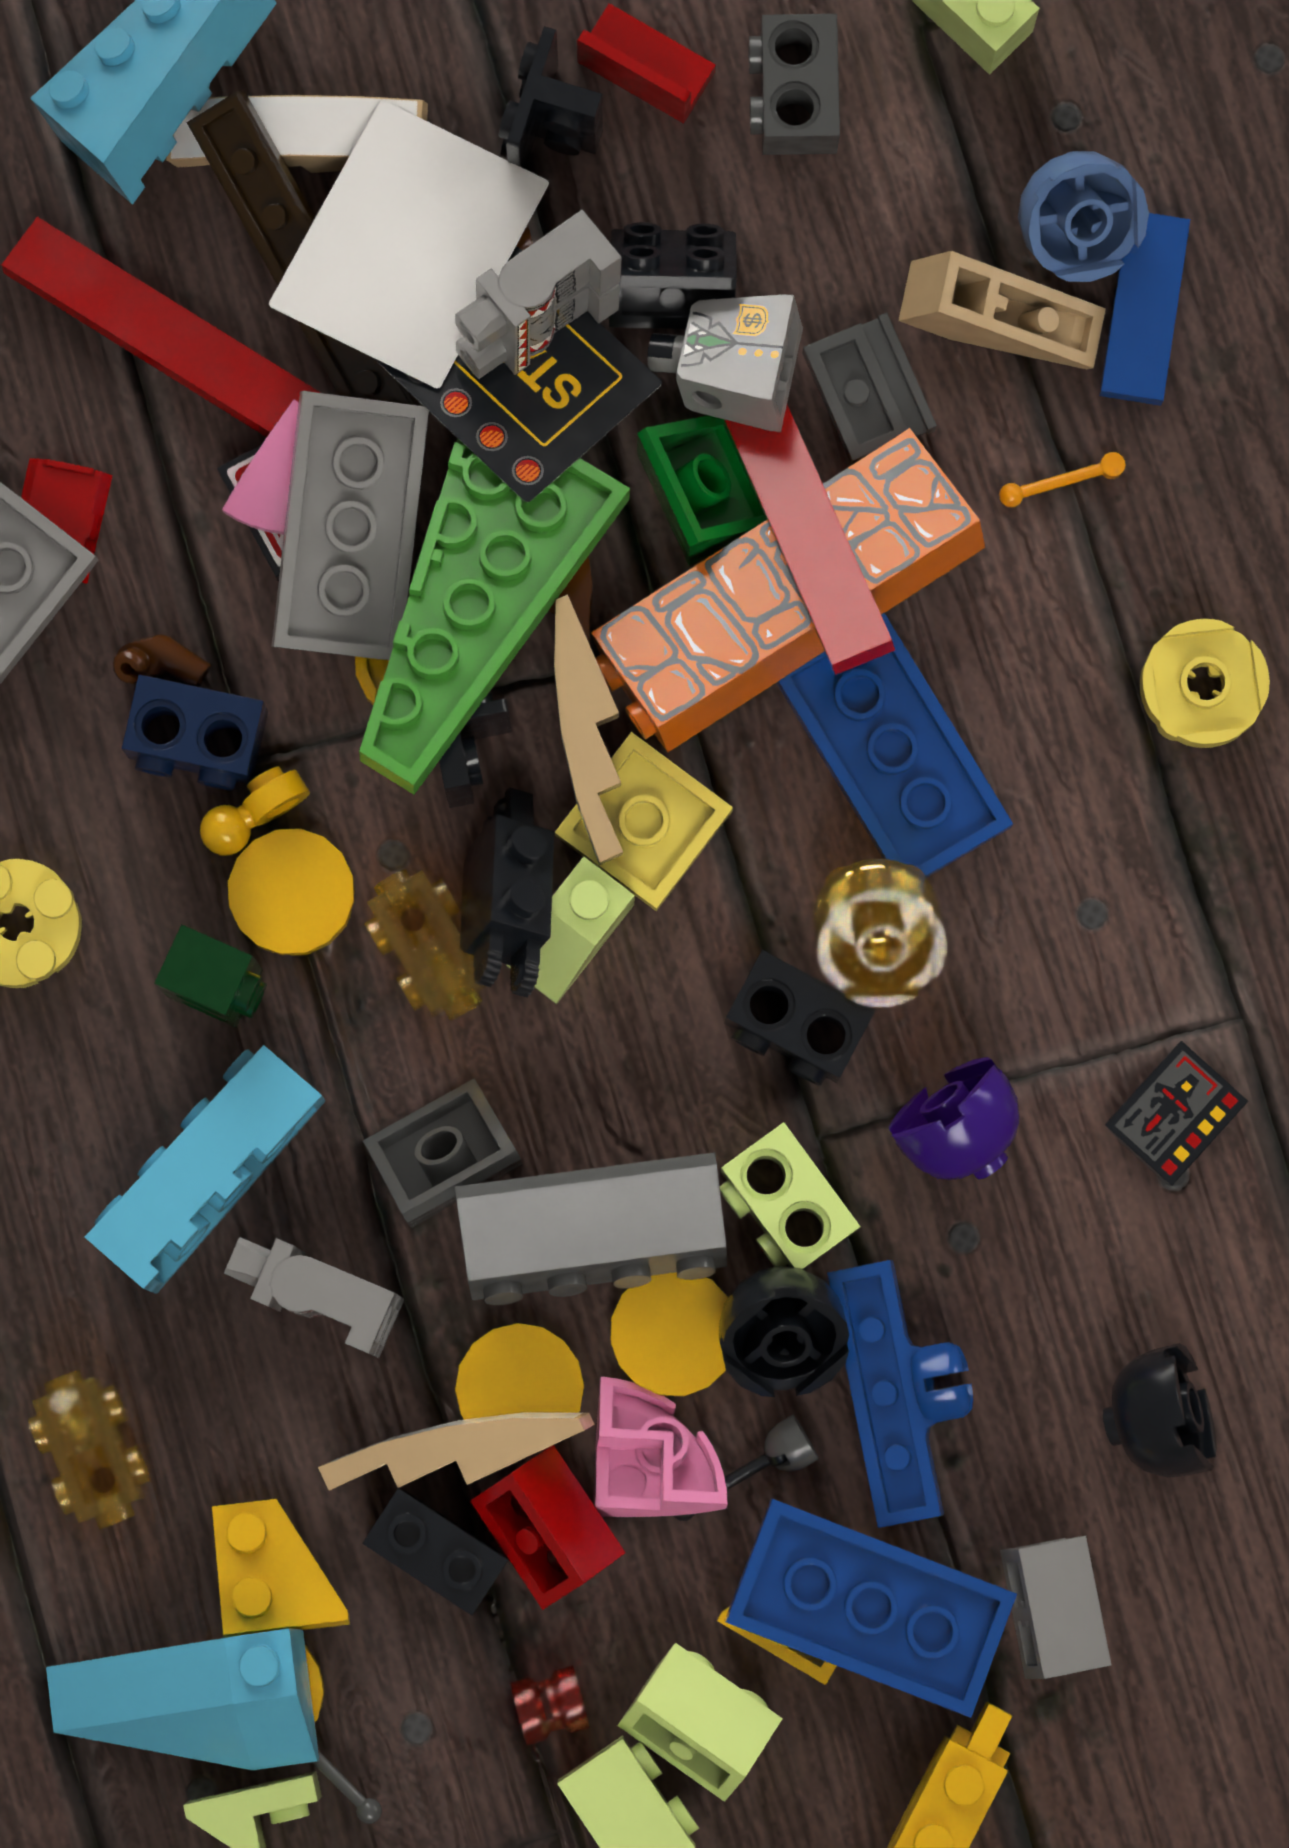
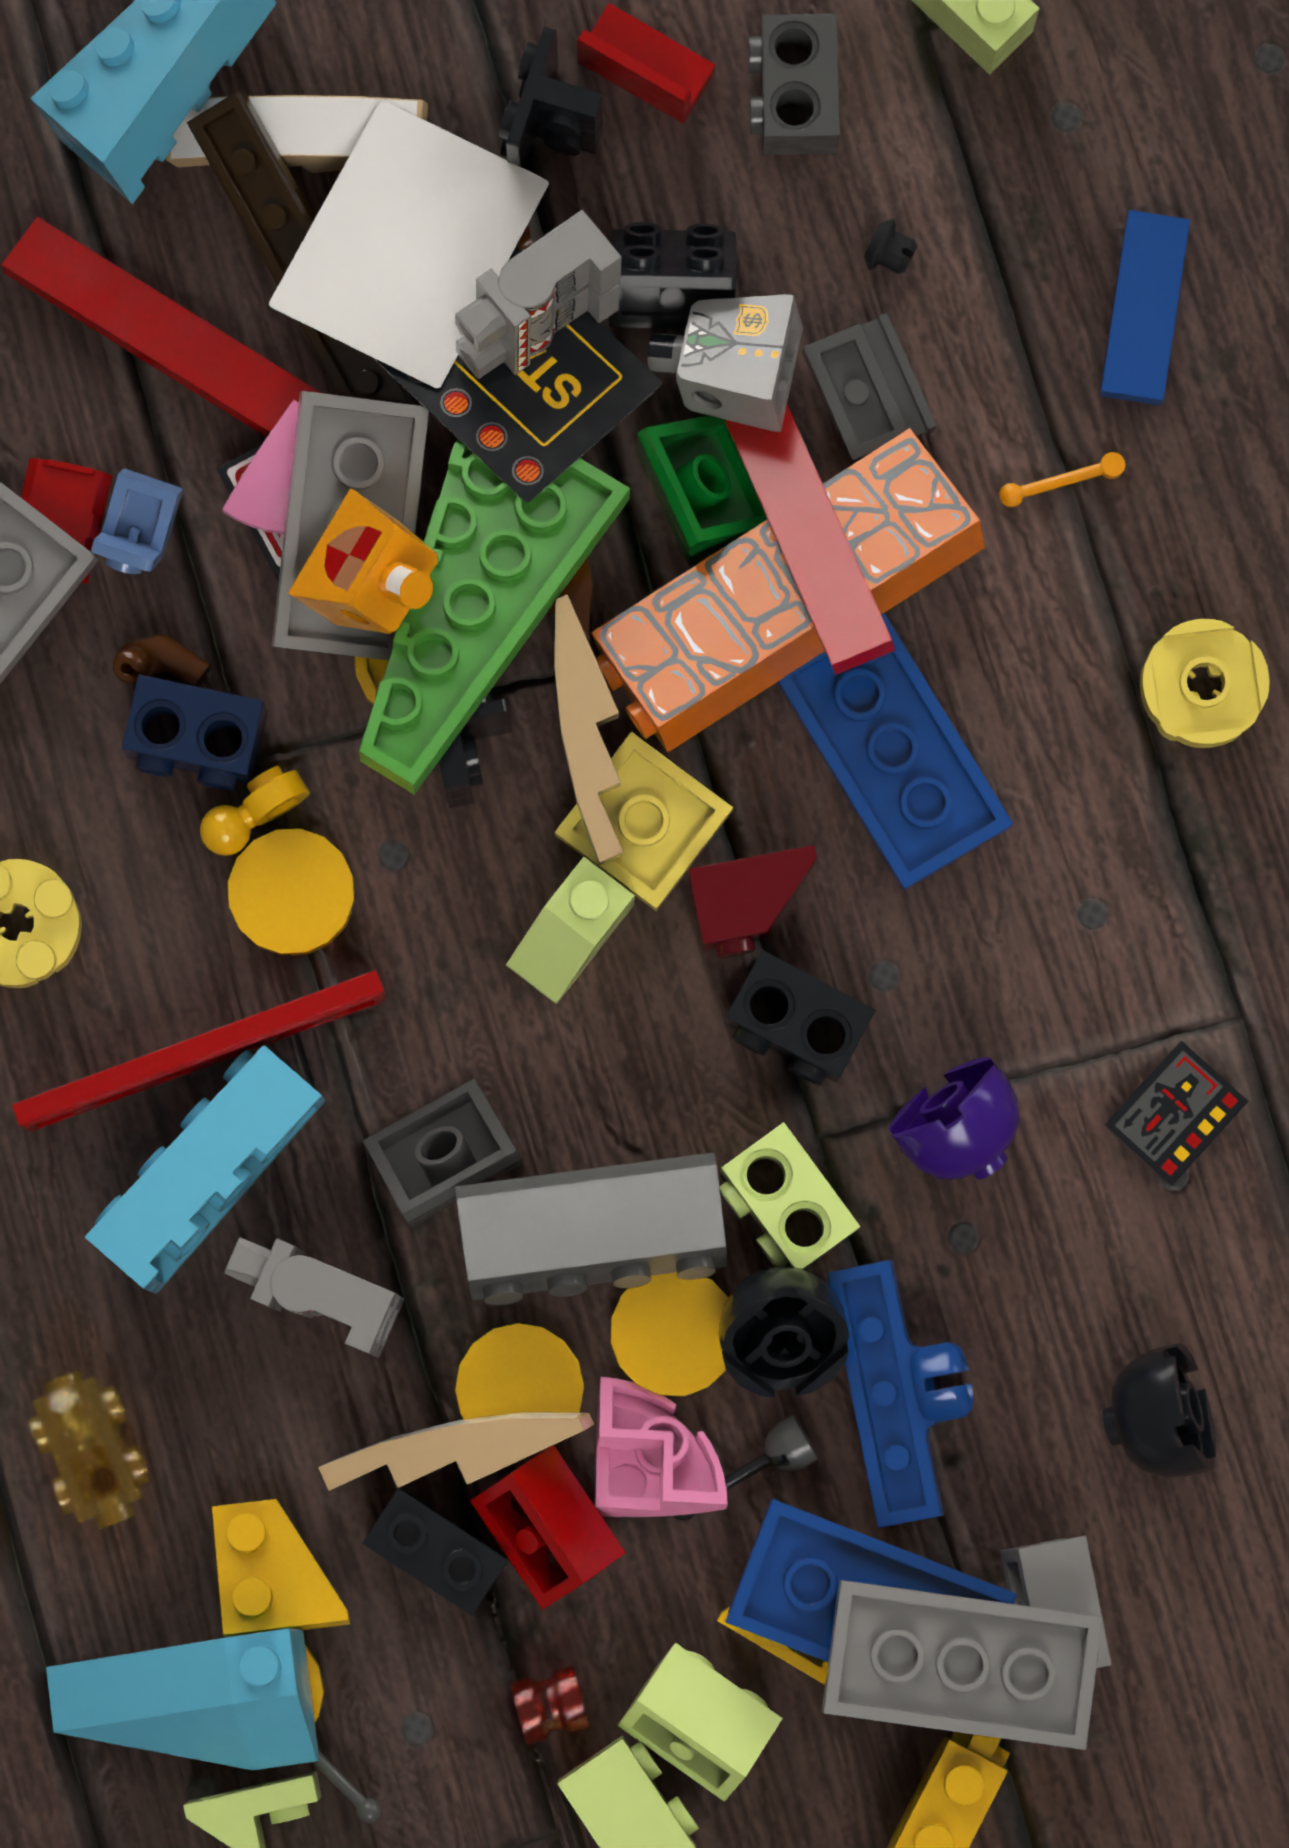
dark green brick [154,924,267,1028] -> none
clear yellow brick [364,869,487,1021] -> none
black hinge [460,787,554,998] -> none
clear yellow brick [813,859,947,1008] -> none
tan slope [899,251,1106,370] -> none
medium blue cylinder [1018,151,1149,282] -> none
none -> red tile [12,970,387,1132]
none -> medium blue bracket [91,468,184,574]
none -> light orange torso [288,488,438,634]
none -> dark red slope [688,845,817,958]
none -> light grey plate [821,1580,1103,1750]
none -> black piece [864,219,918,274]

